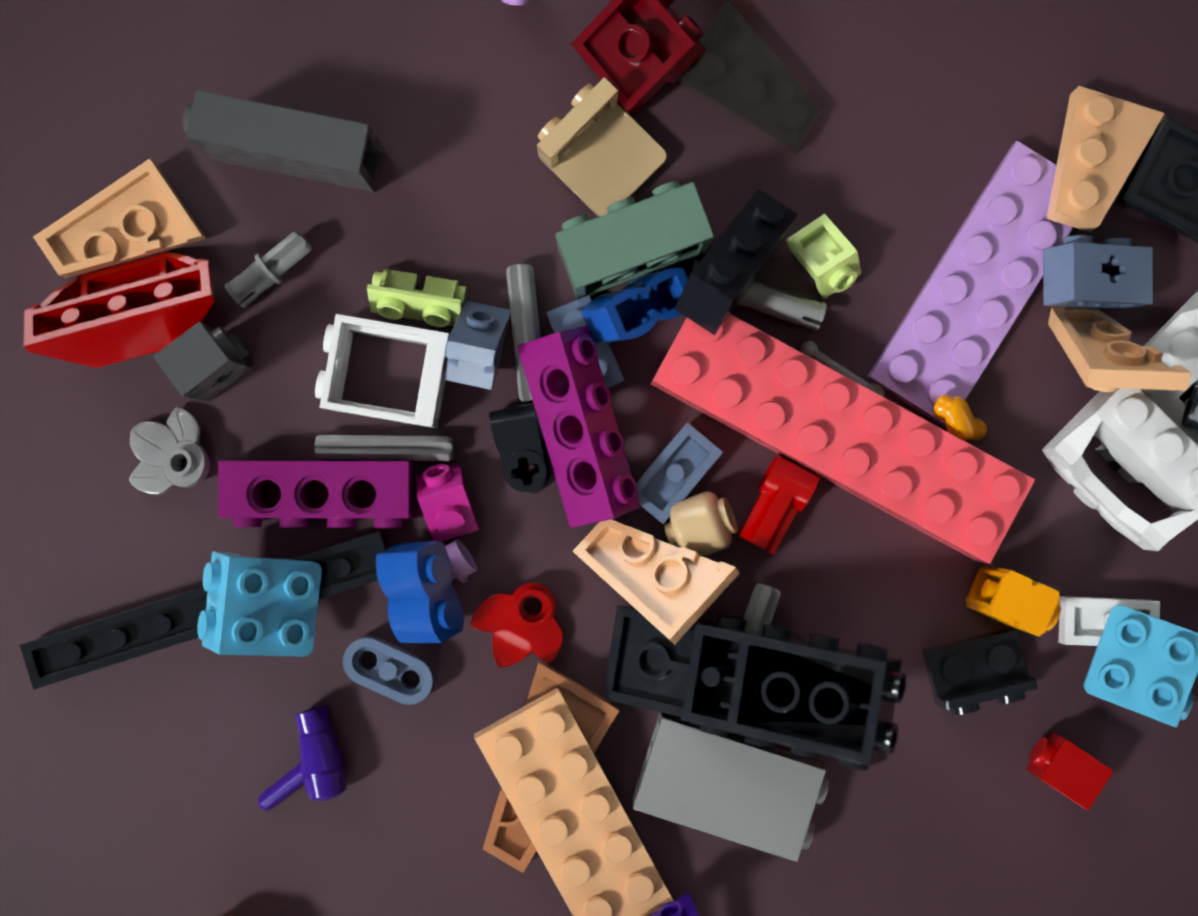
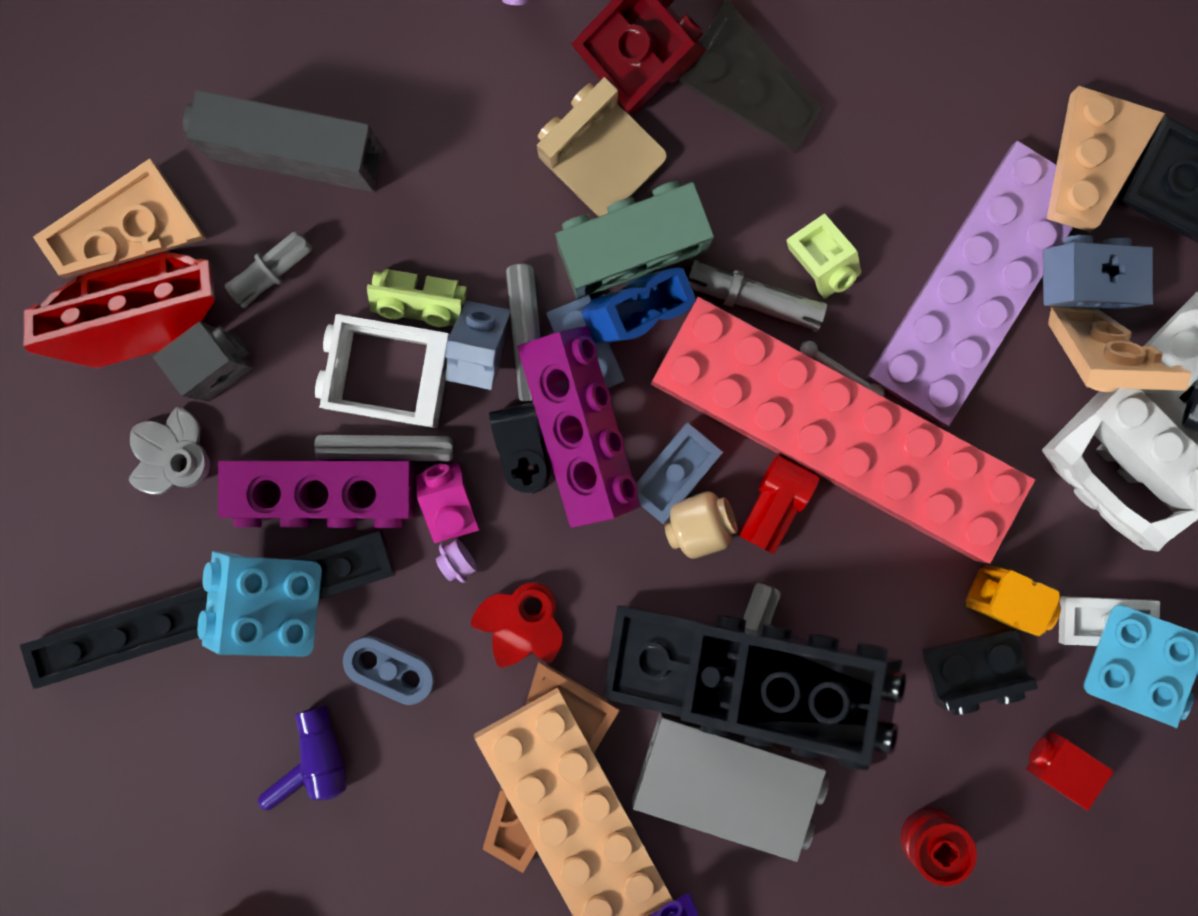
blue brick [376,541,464,643] -> none
light nougat wing [573,519,740,645] -> none
black brick [674,189,798,335] -> none
light orange arm [933,394,987,441] -> none
none -> red wheel [900,808,977,887]

